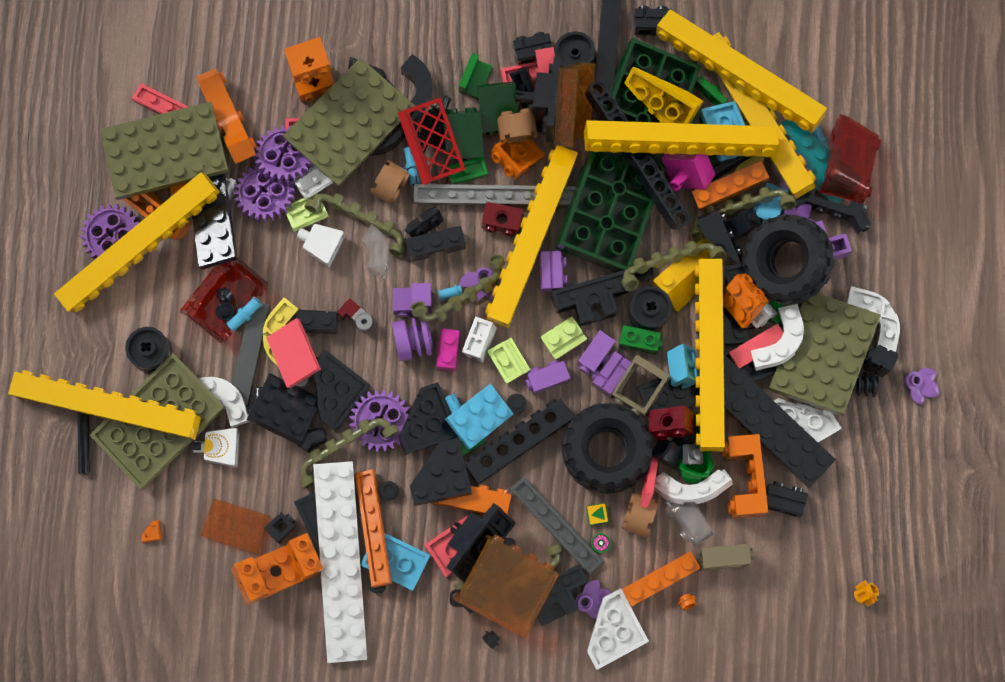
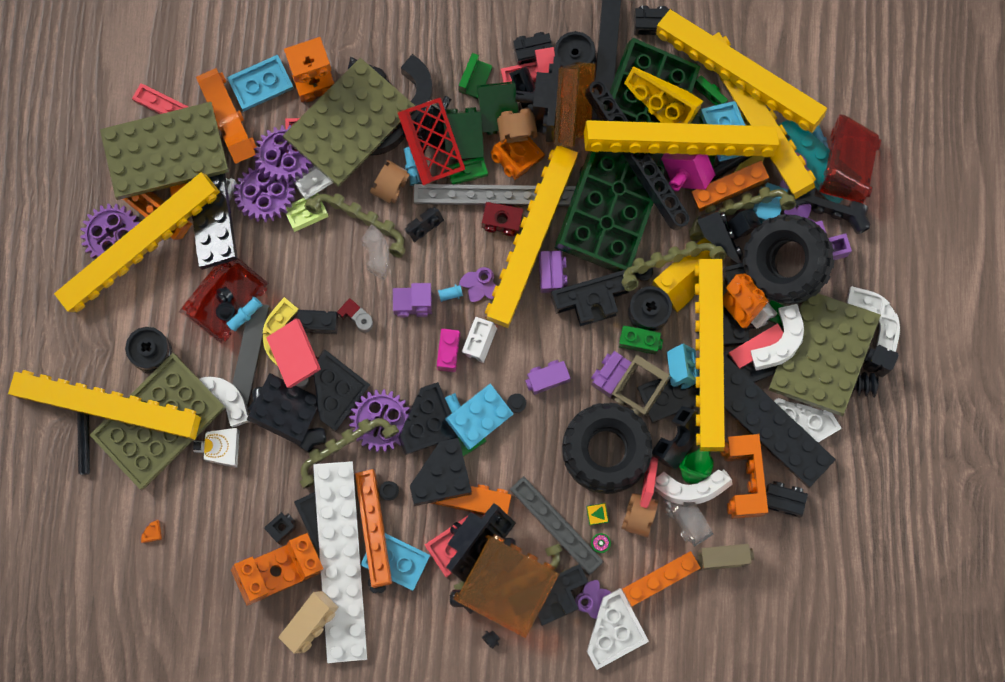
clear orange plate [201,498,270,554] -> none
white torso [296,224,345,268] -> none
medium lavender wheel [392,318,433,362] -> none
black arch [406,226,466,262] -> none
olive bar [410,254,505,322] -> none
black brick [465,399,574,484] -> none
yellowish green plate [487,337,530,385] -> none
yellowish green plate [540,317,587,360] -> none
medium lavender brick [577,330,615,375] -> none
dark red brick [649,405,694,440] -> none
orange plate [678,593,697,610] -> none
dark grey plate [683,444,703,464] -> none
light orange gear [854,580,879,607] -> none
medium lavender plate [904,368,939,405] -> none
none -> medium azure plate [227,55,294,112]
none -> tan brick [278,591,339,654]

